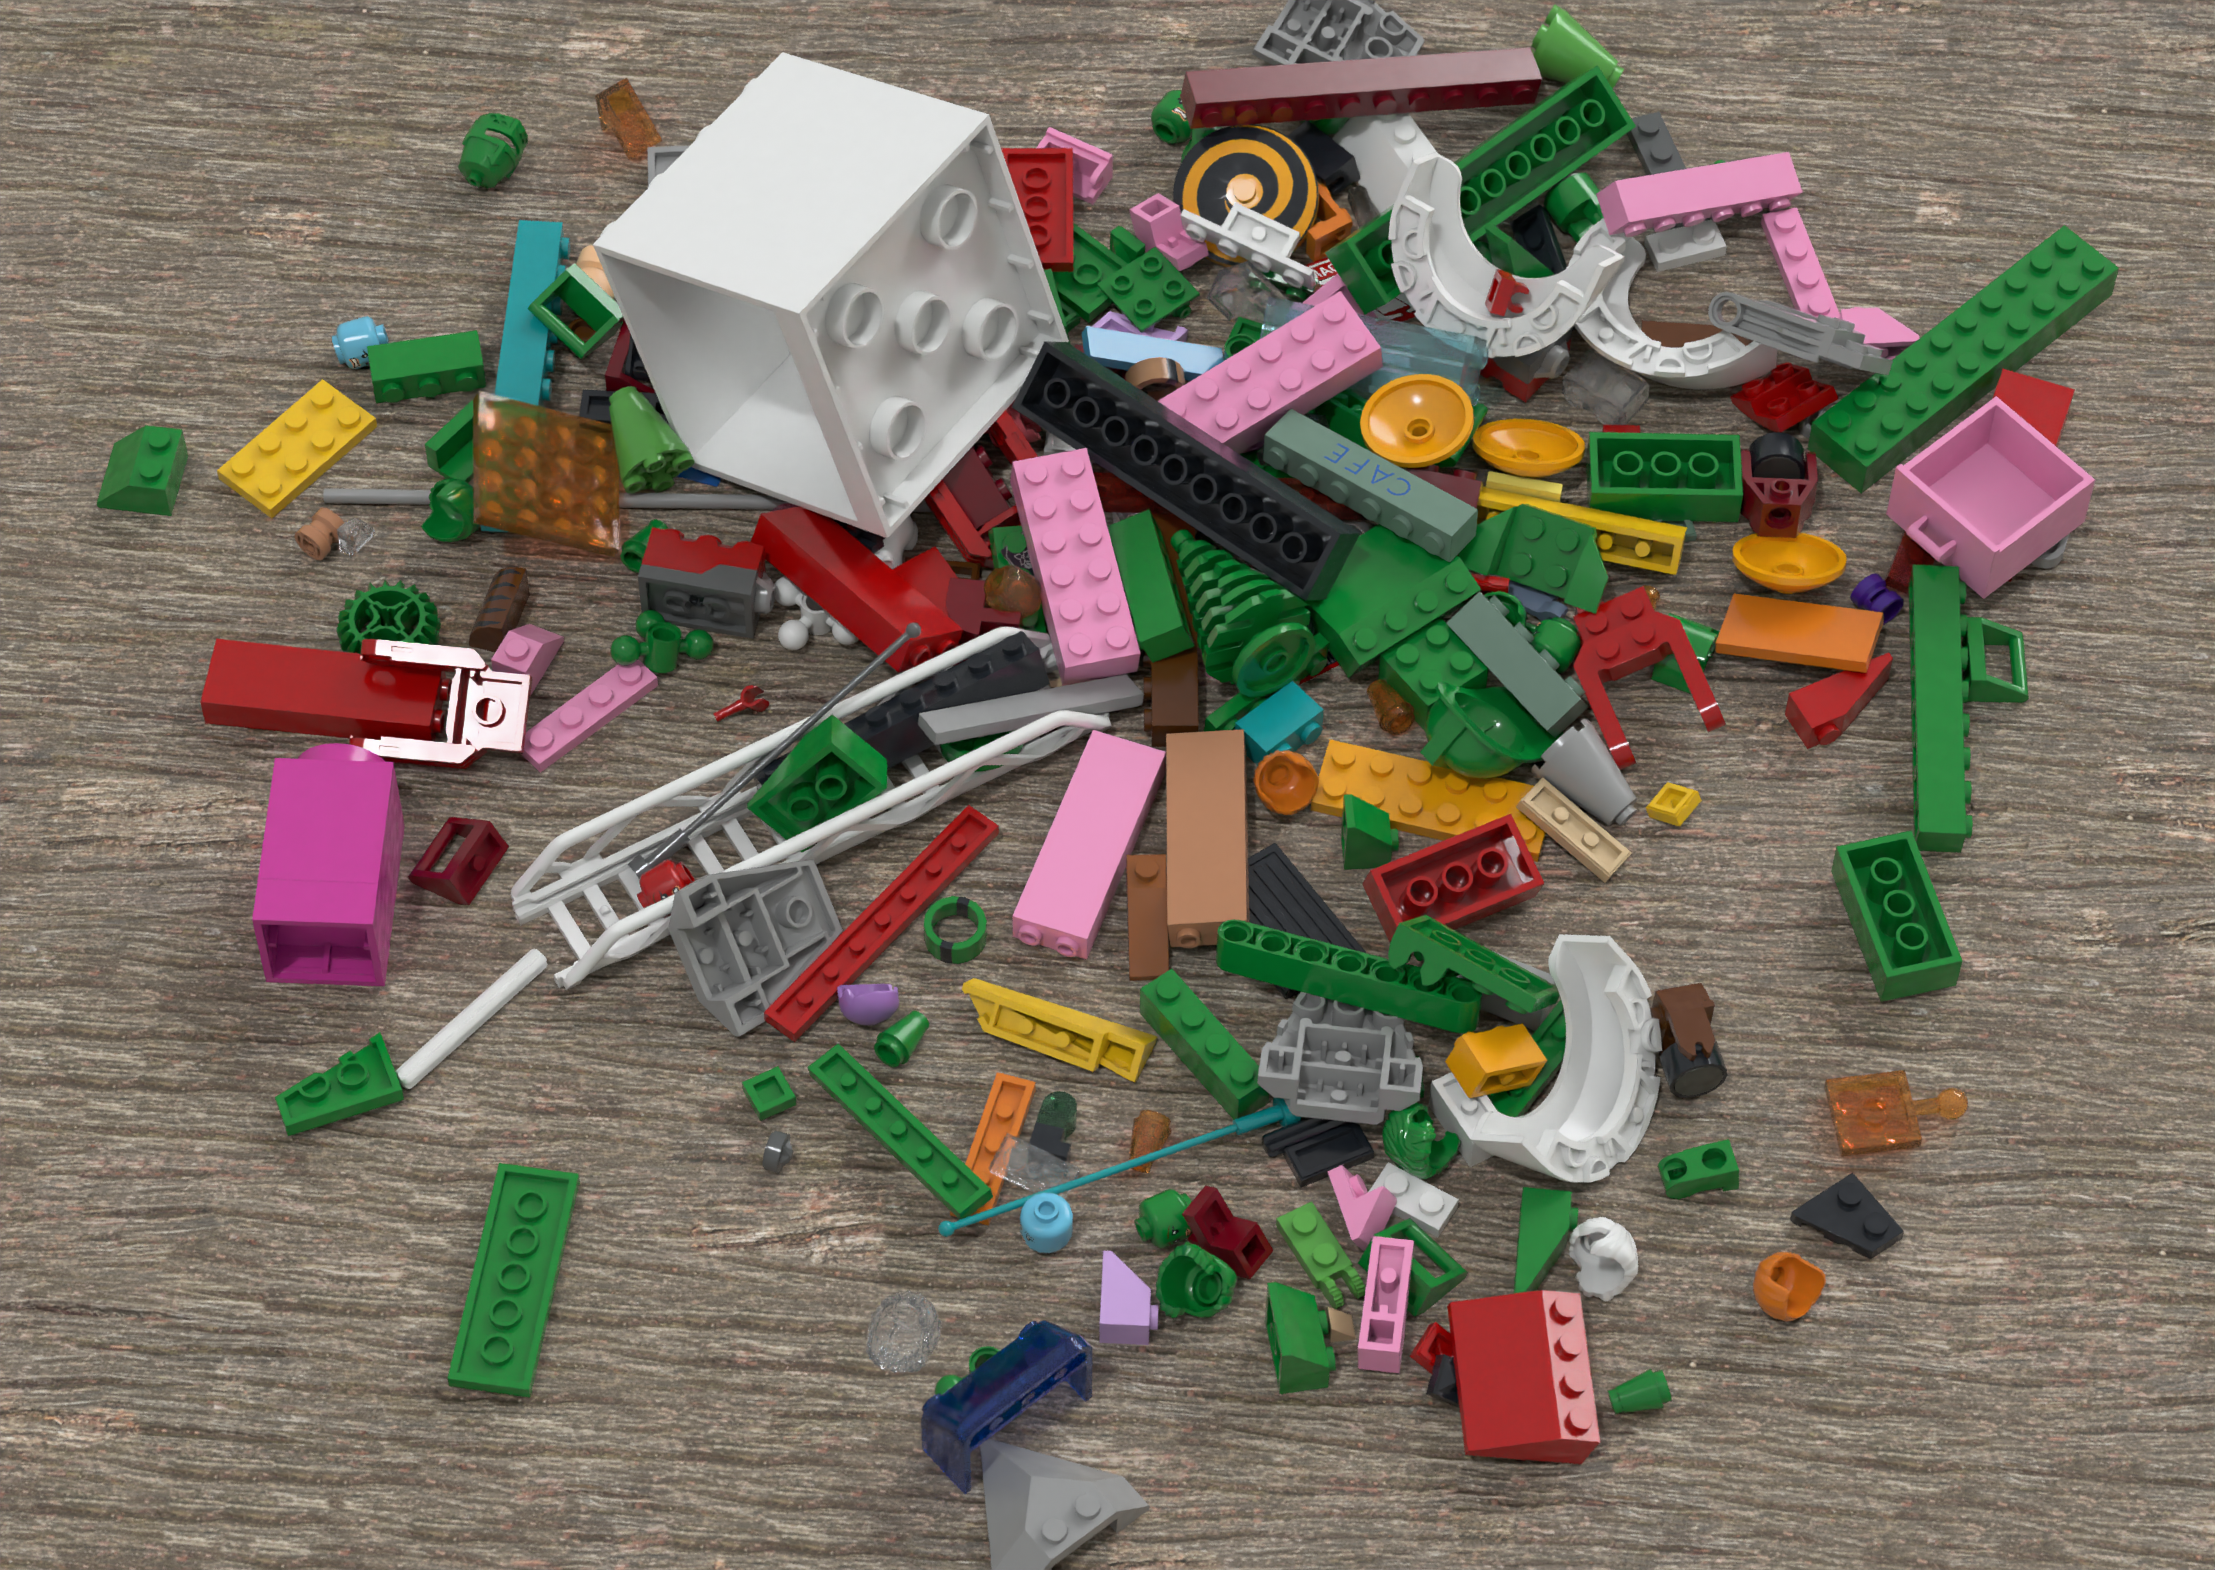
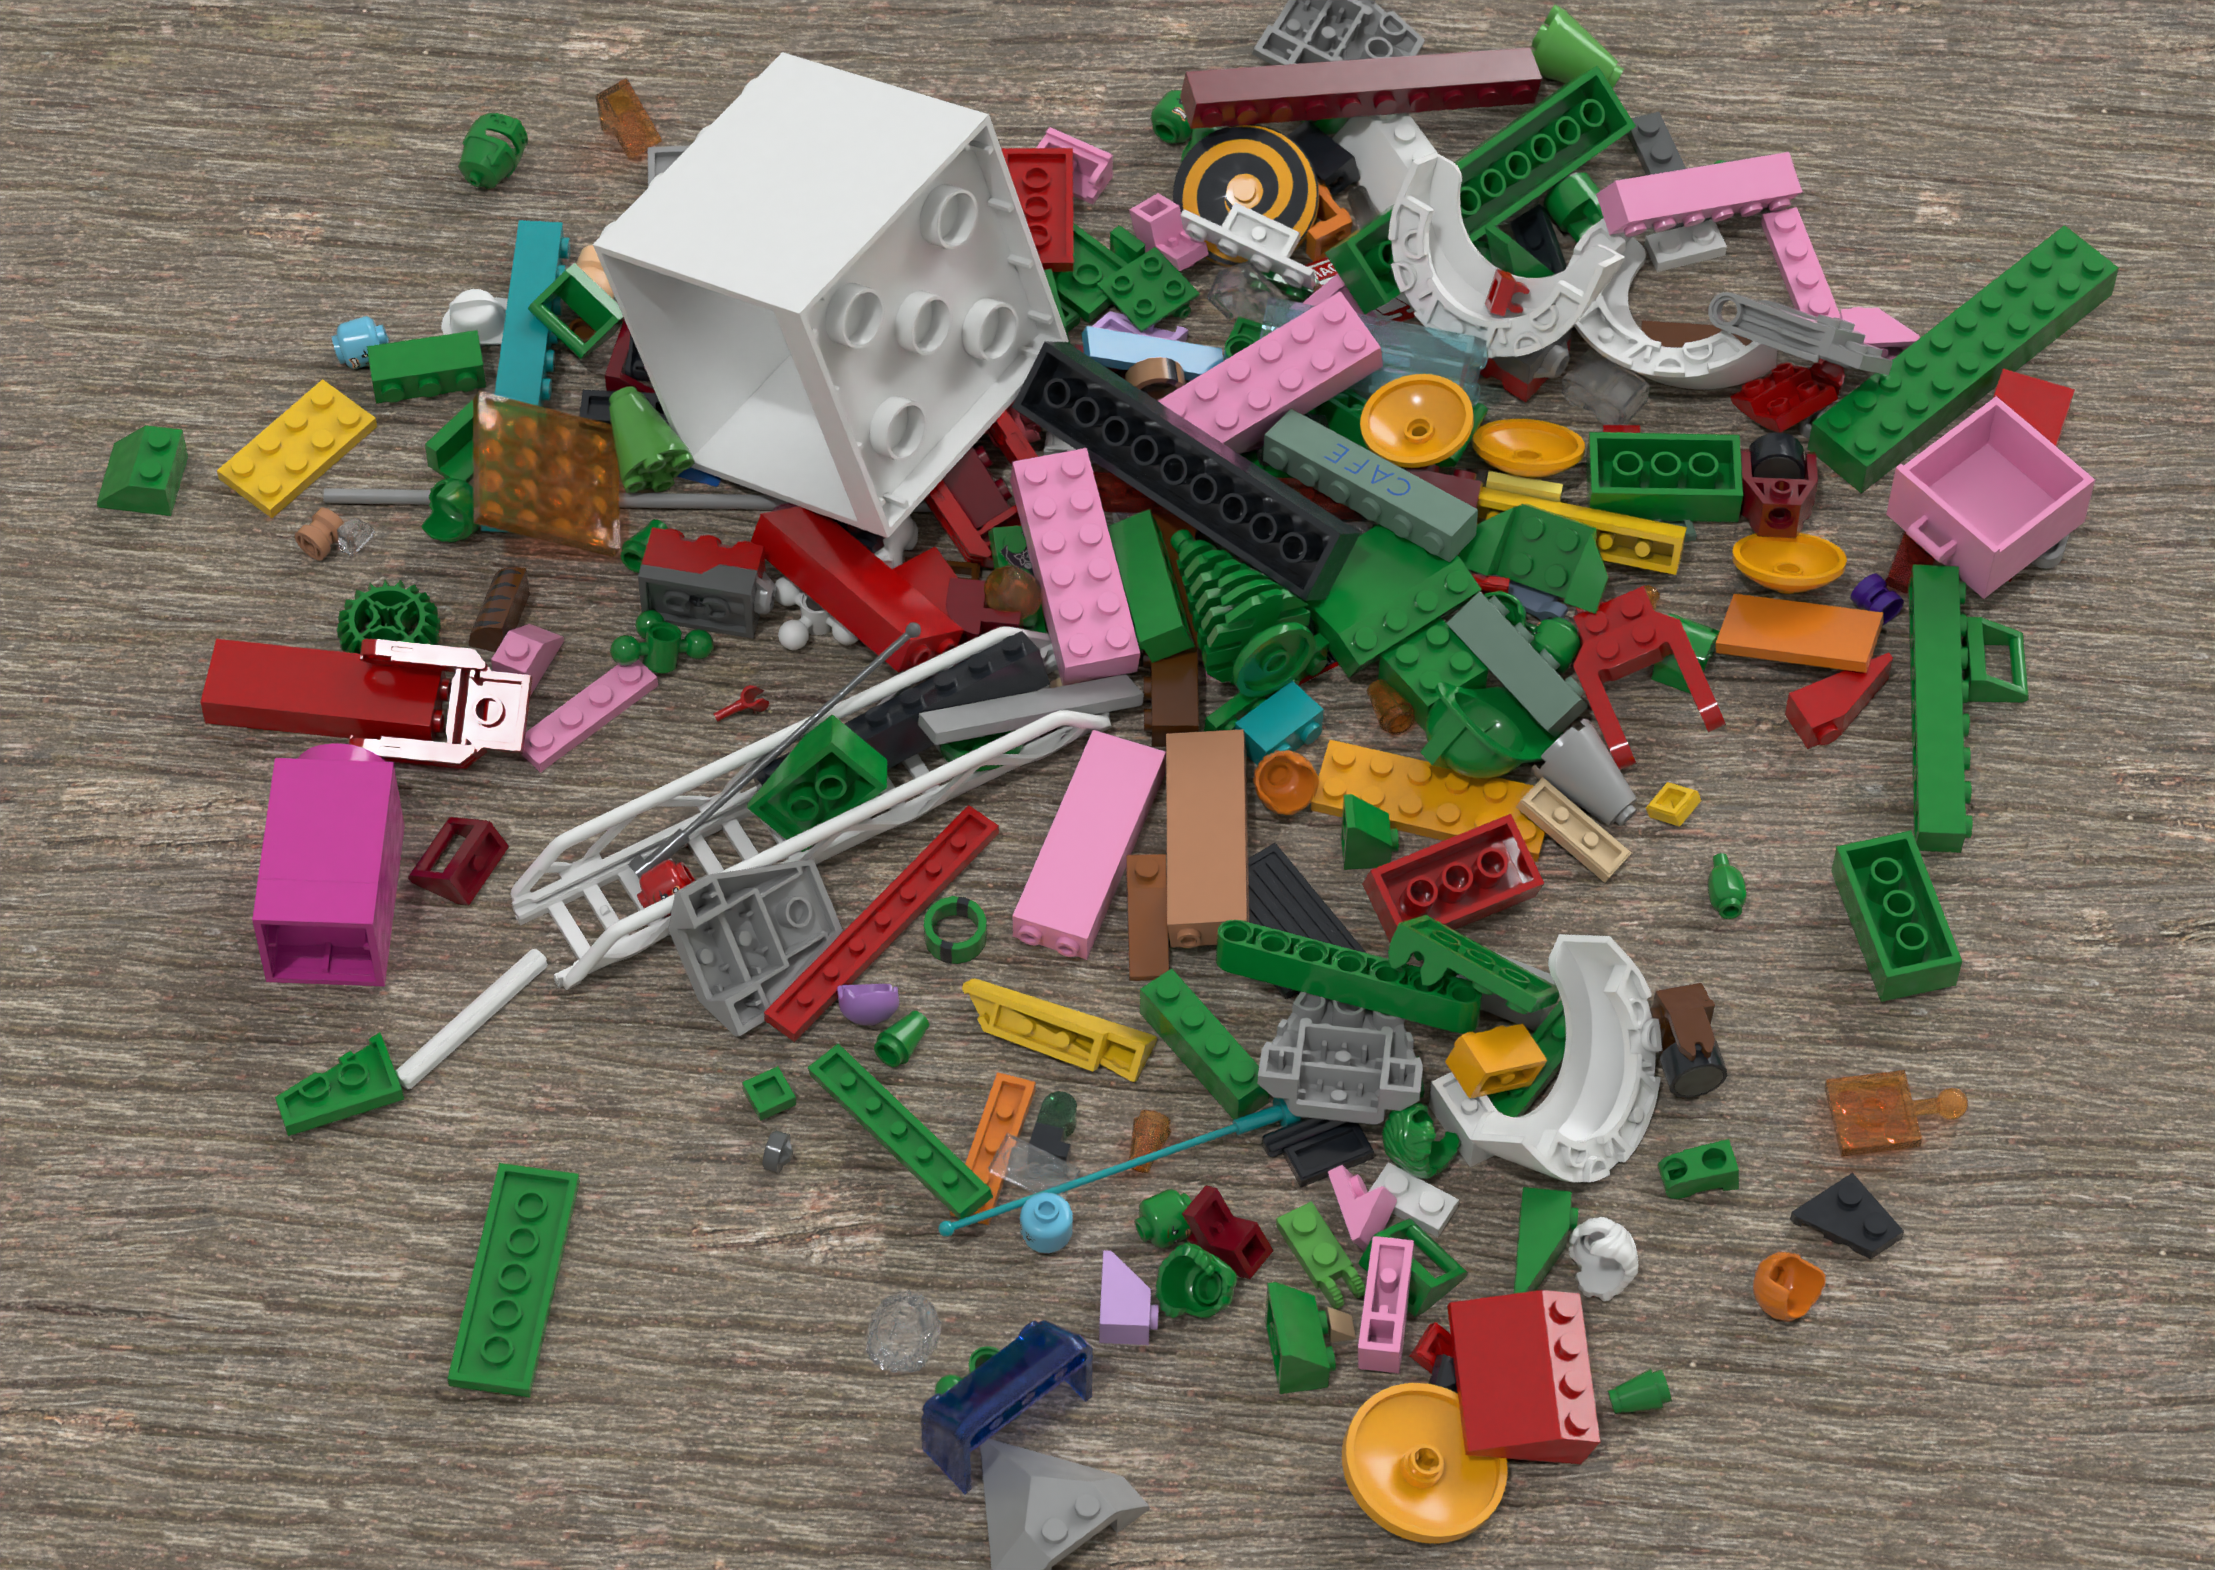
none -> white piece [441,289,508,345]
none -> light orange dish [1342,1383,1508,1543]
none -> green plant [1707,853,1747,919]
none -> red tile [1809,358,1845,395]

